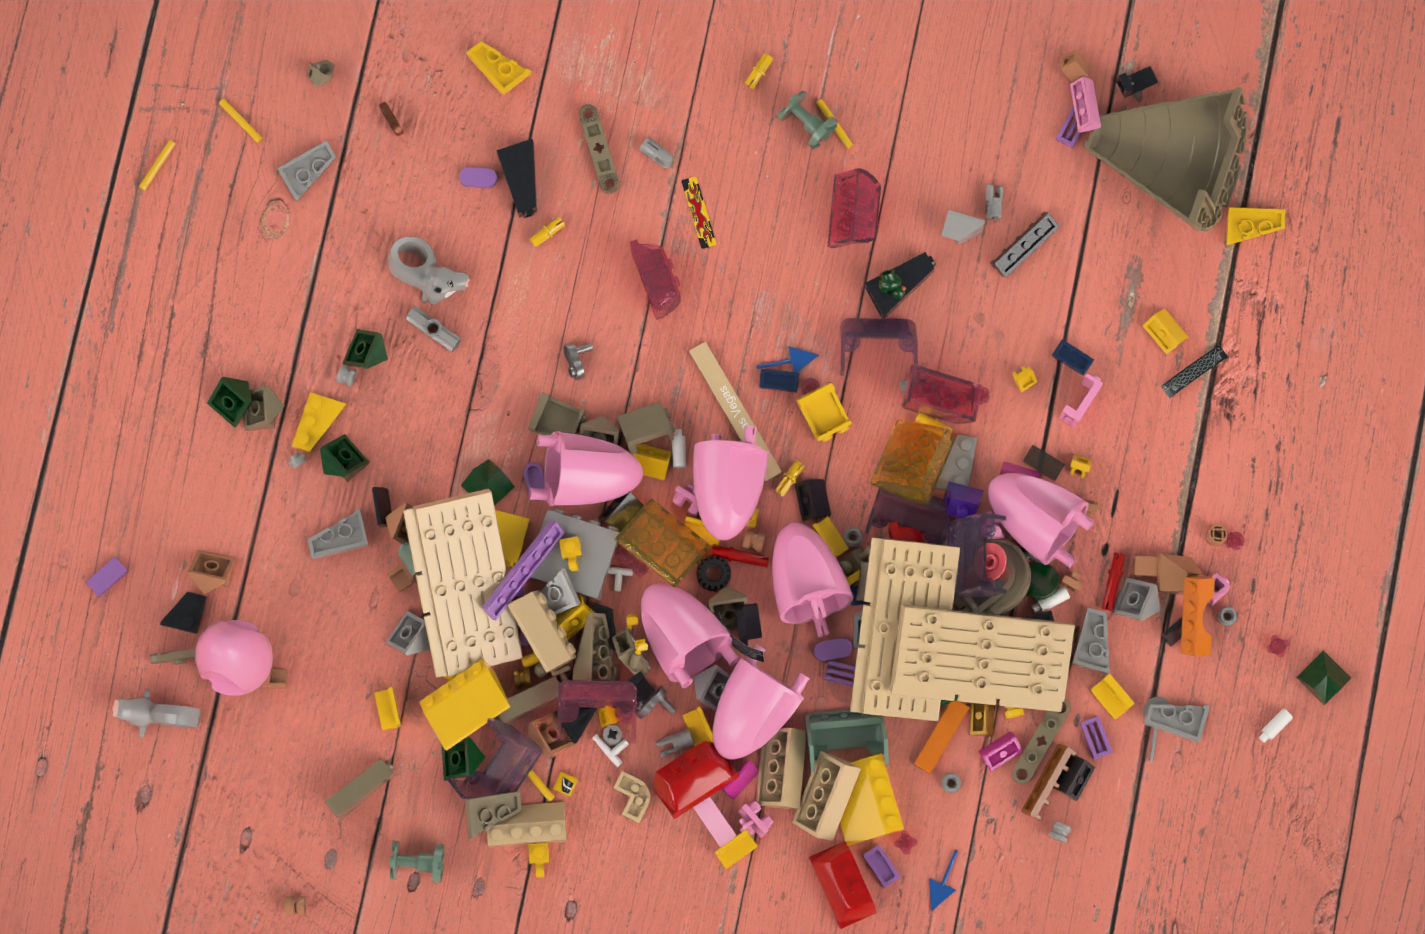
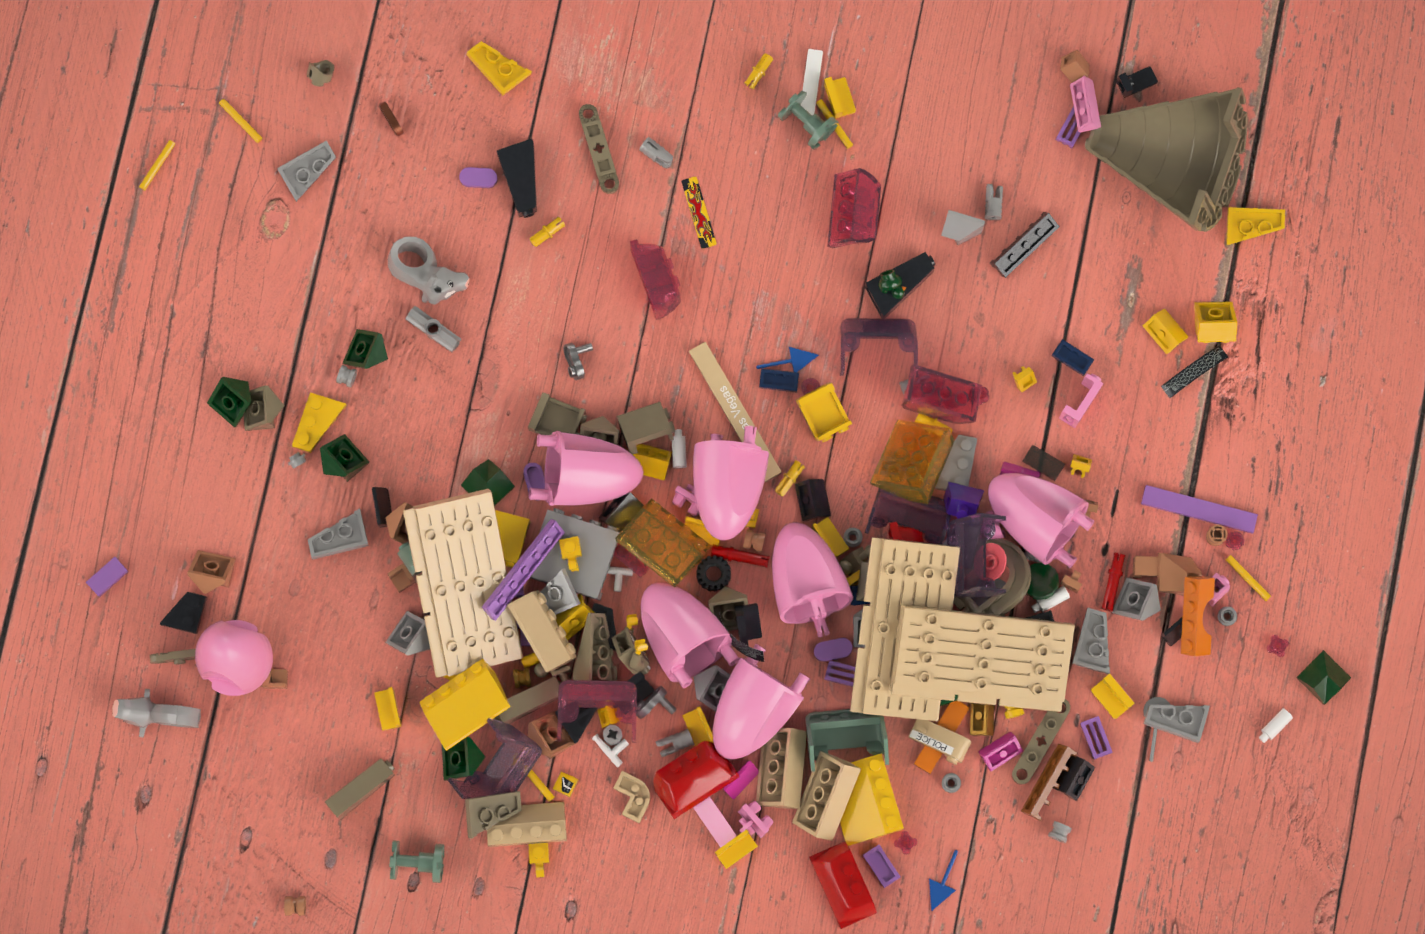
none -> white sticker [800,49,823,115]
none -> yellow panel [824,77,856,119]
none -> tan door [908,719,971,765]
none -> medium lavender tile [1141,485,1258,534]
none -> yellow slope [1194,302,1237,343]
none -> yellow bar [1226,555,1271,601]

